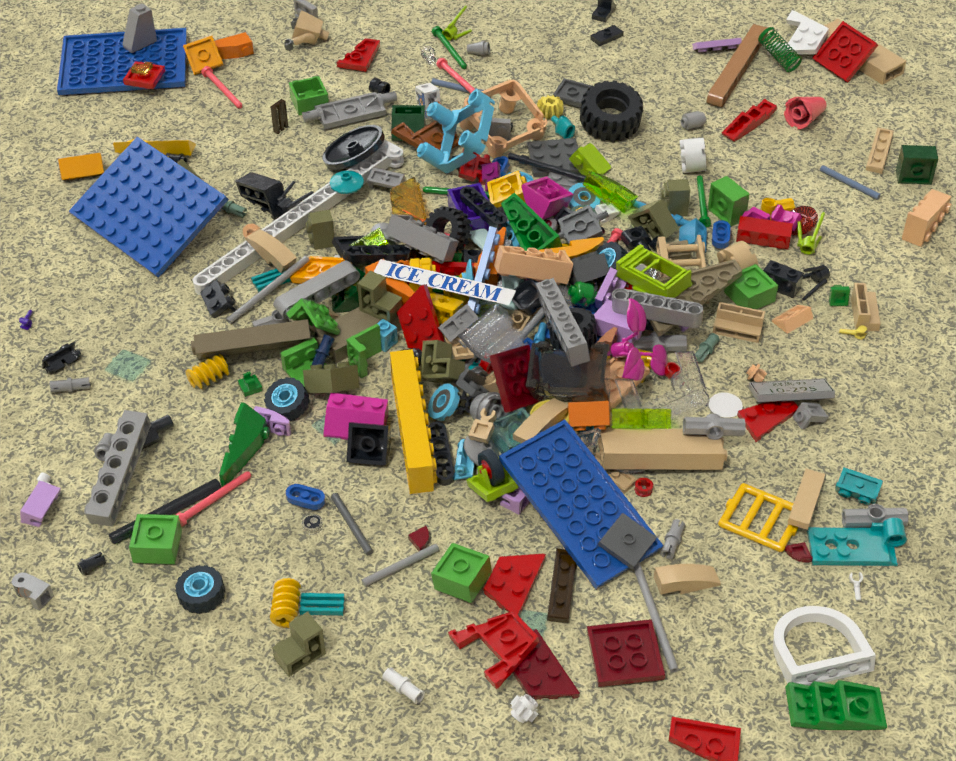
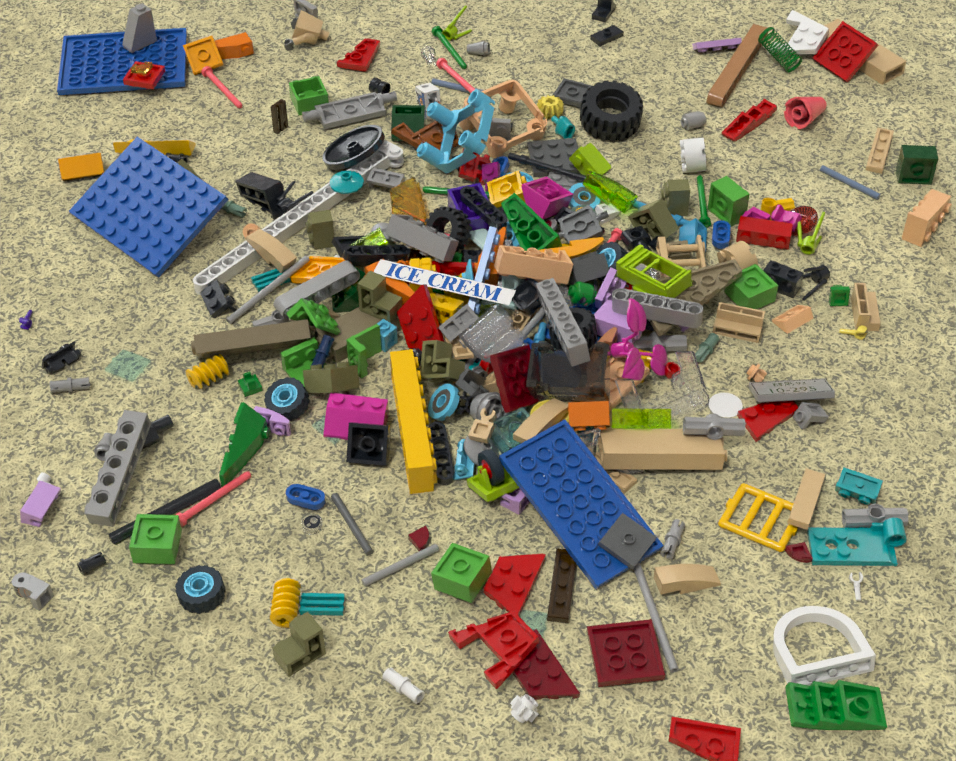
red bush [634,477,653,497] -> none

